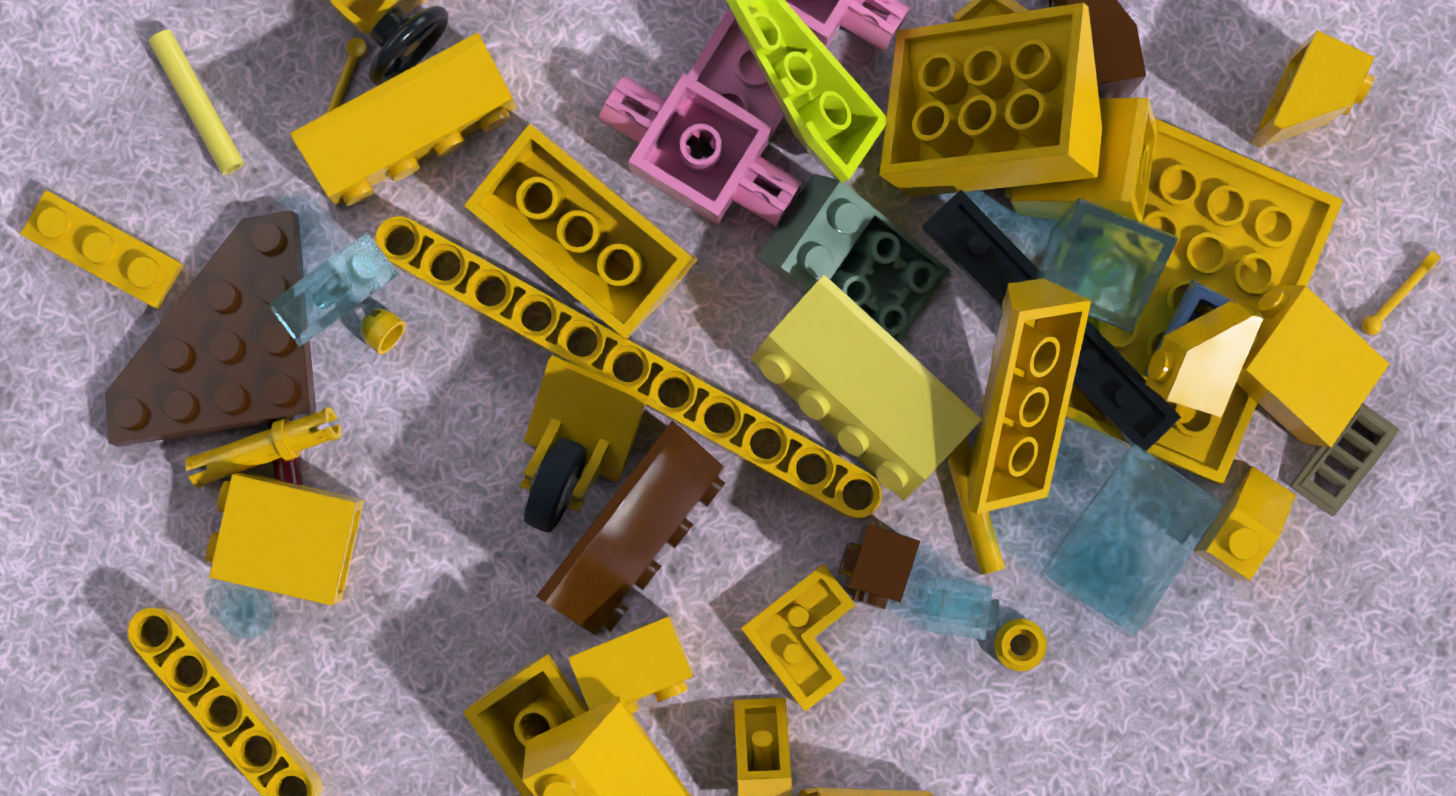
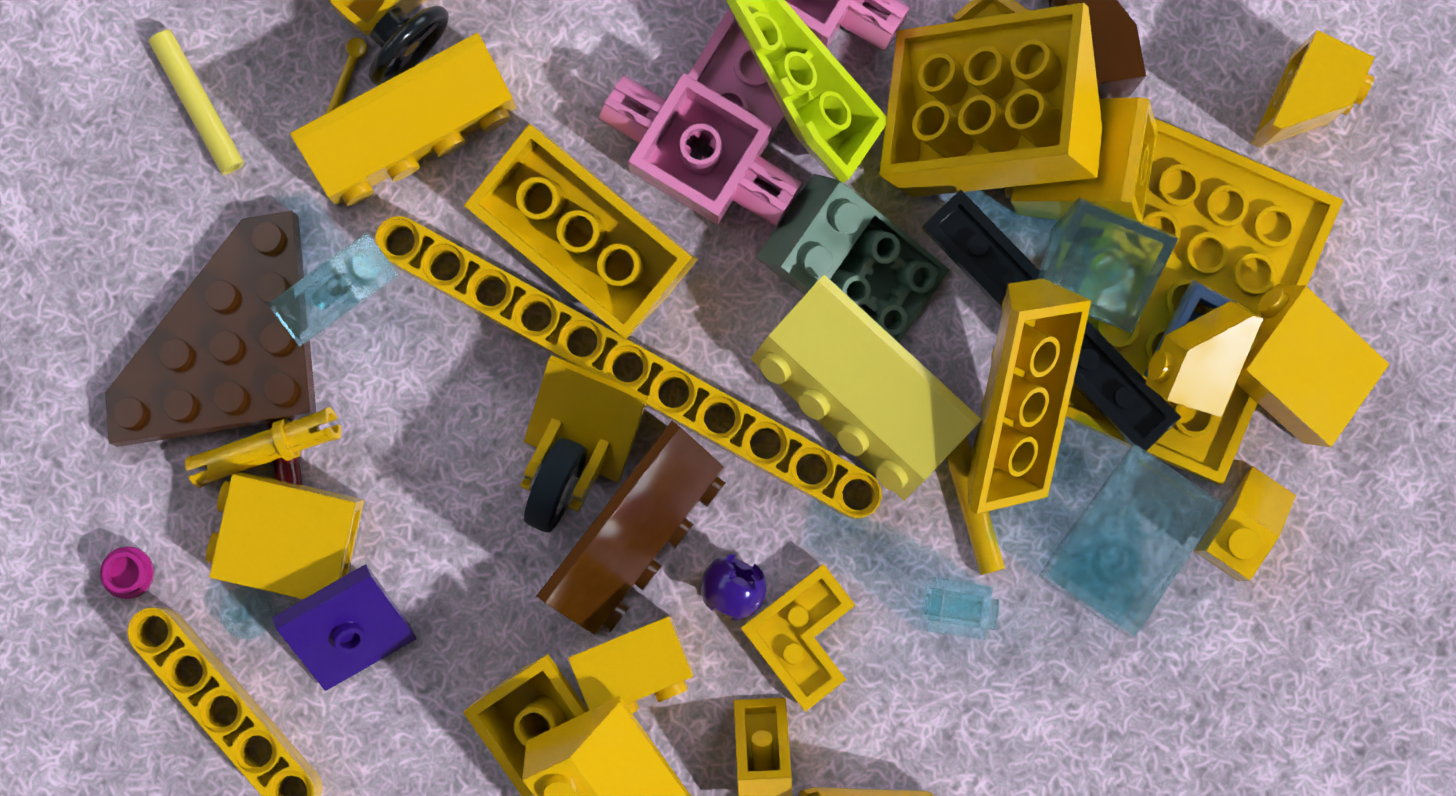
yellow plate [20,189,184,310] -> none
yellow hinge [360,309,406,355] -> none
reddish brown brick [838,524,920,610] -> none
yellow plate [994,619,1047,671] -> none
dark tan slope [1289,403,1400,517] -> none
yellow hinge [1361,250,1441,335] -> none
none -> dark pink plate [100,547,154,599]
none -> dark purple plate [272,564,417,691]
none -> dark purple piece [701,554,766,621]

